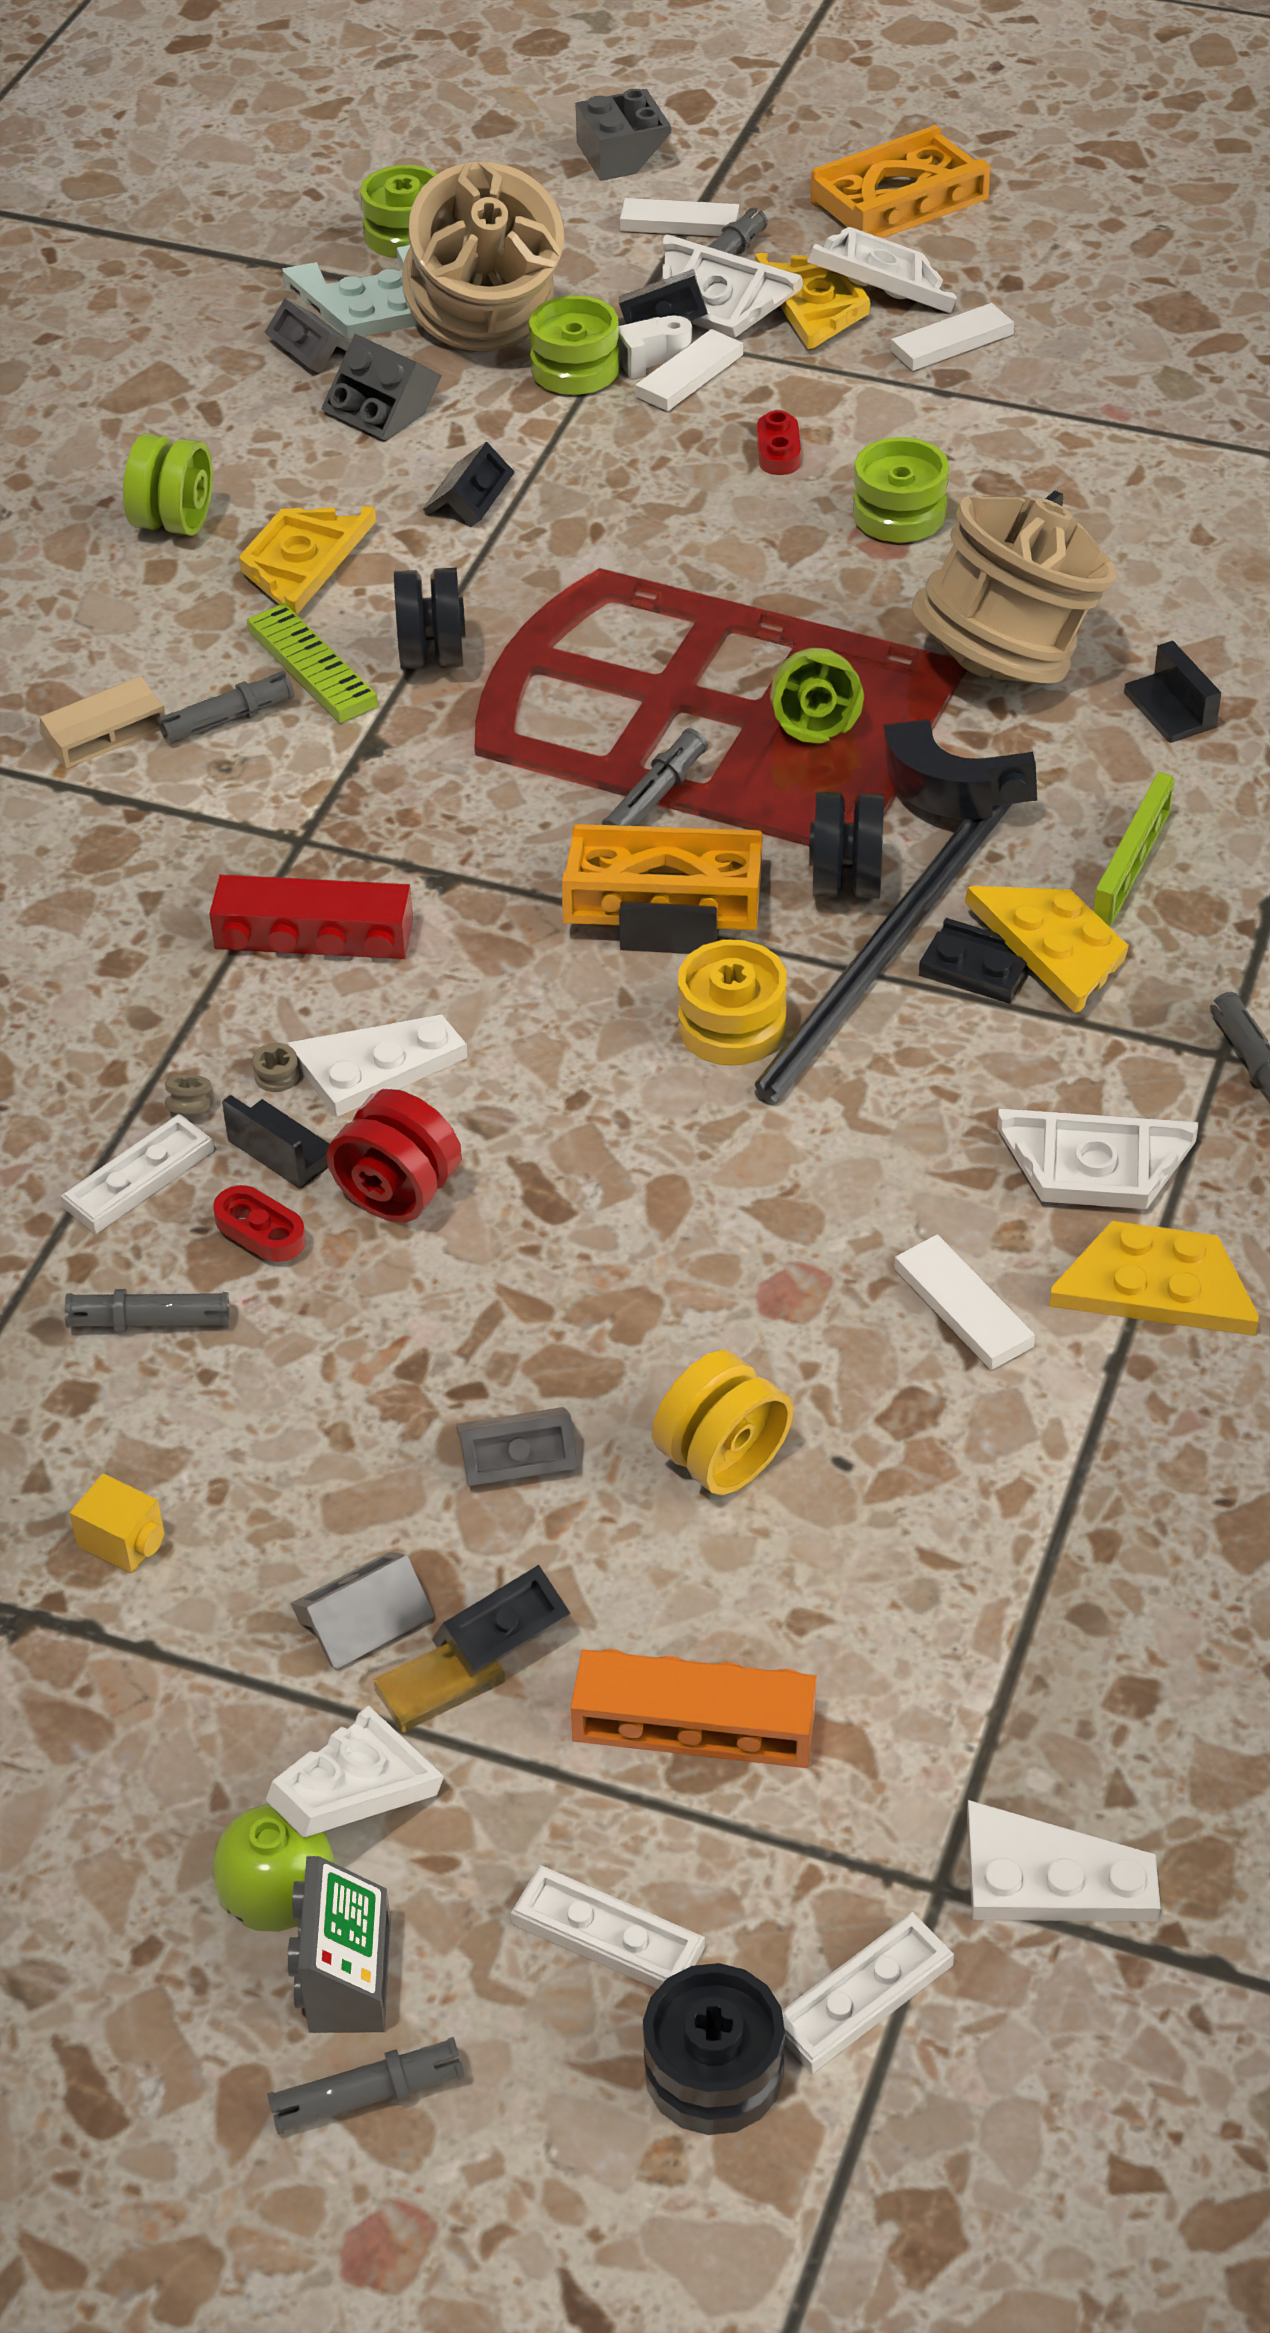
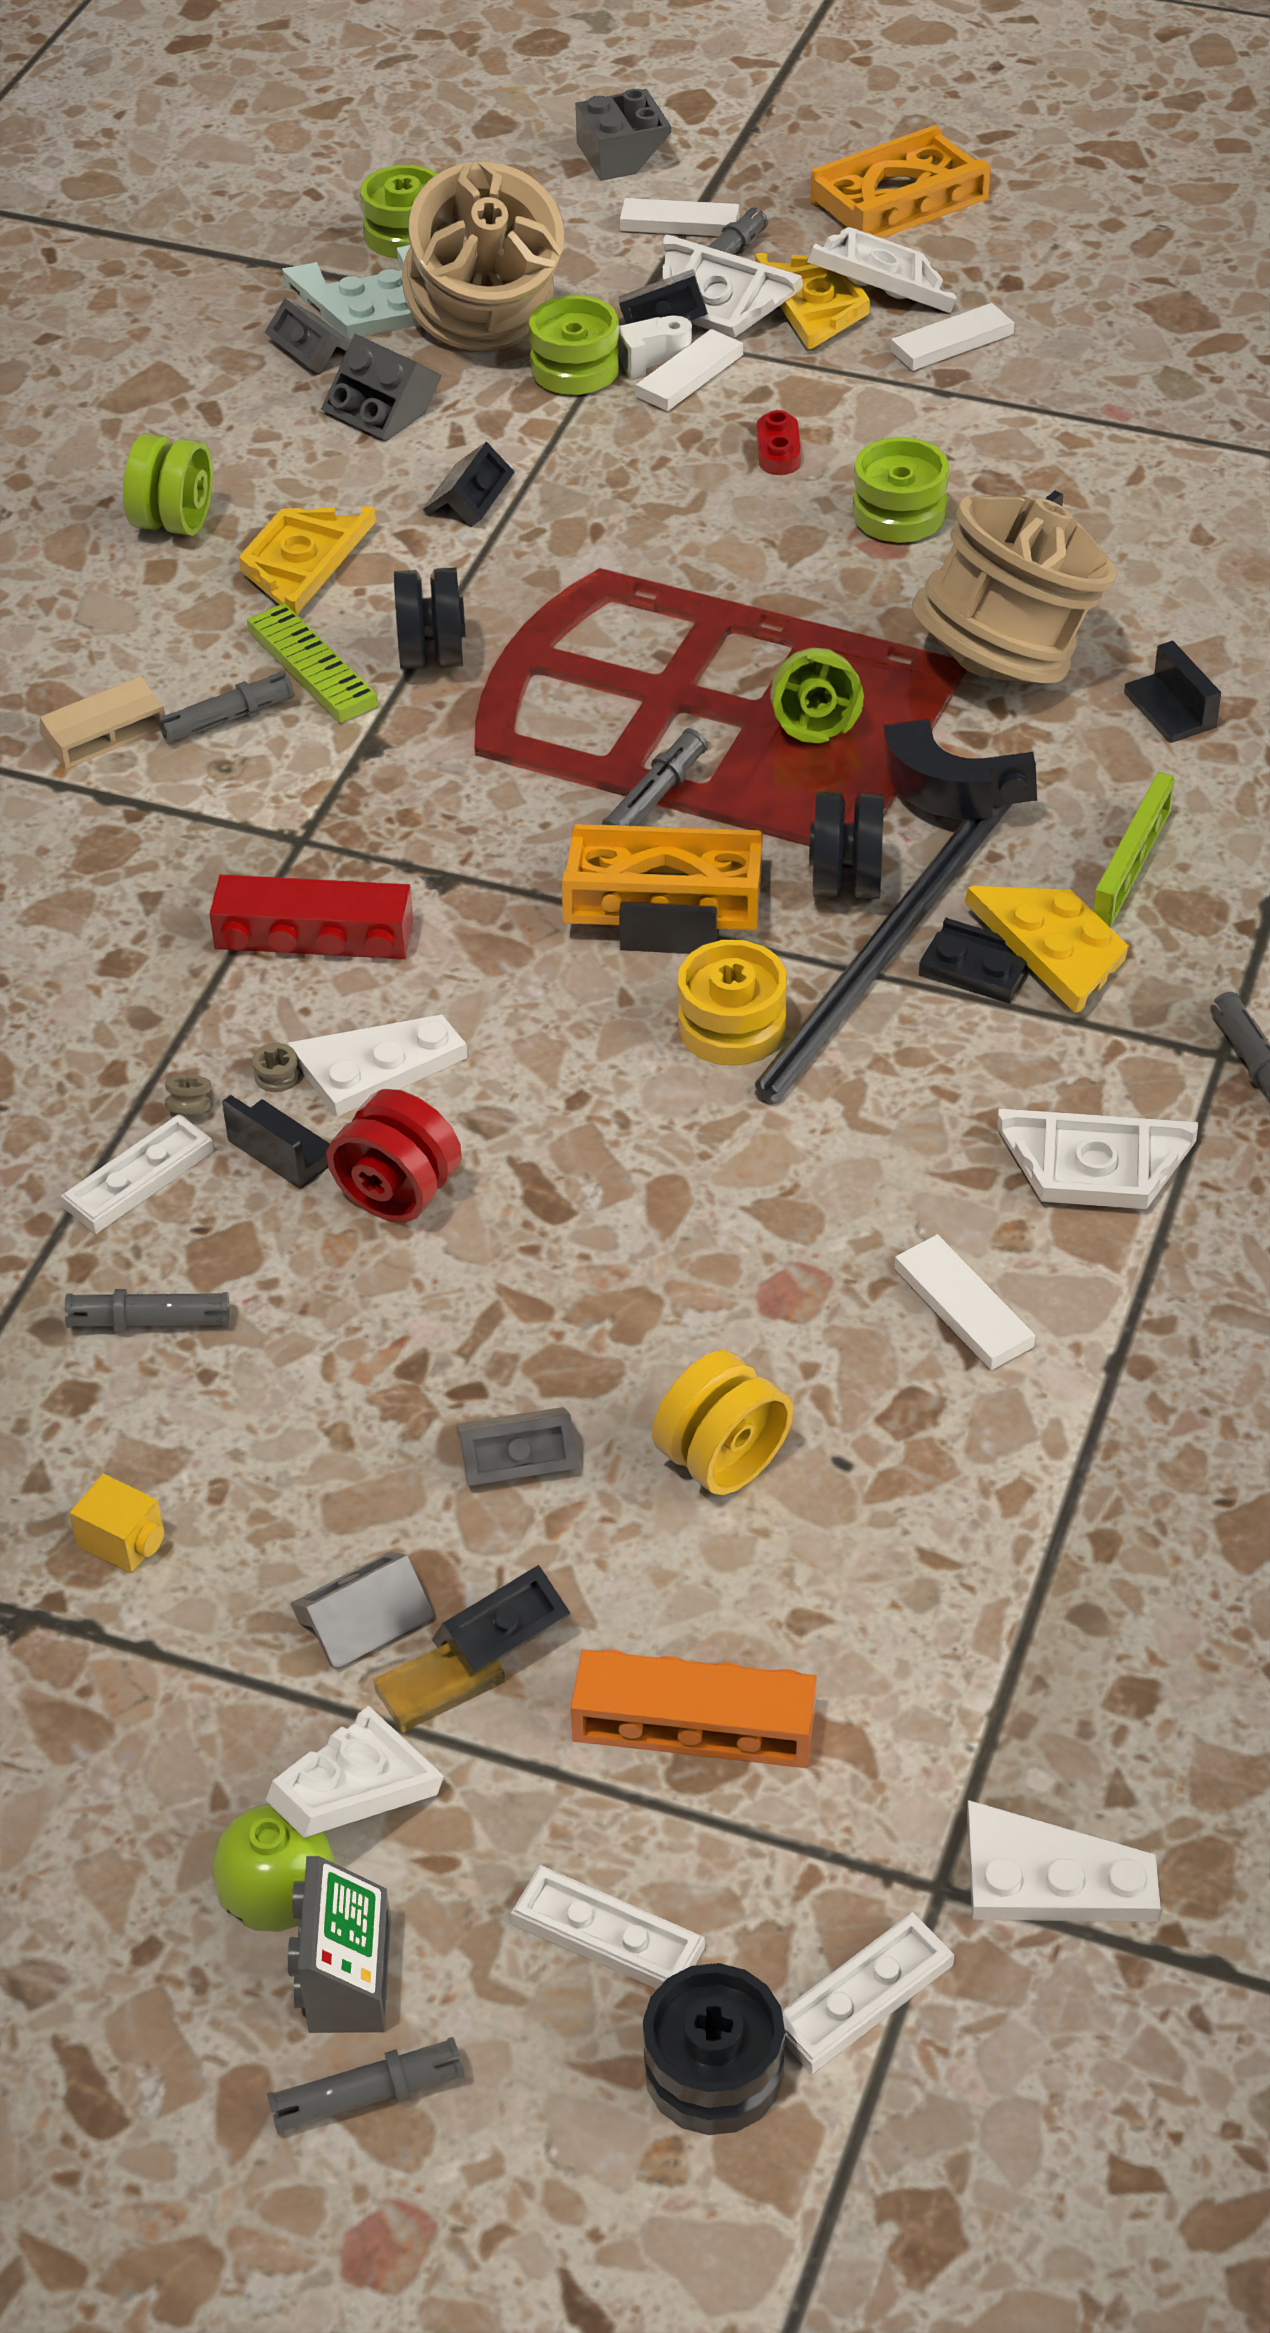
red plate [213,1185,306,1262] -> none
yellow wing [1049,1221,1259,1336] -> none

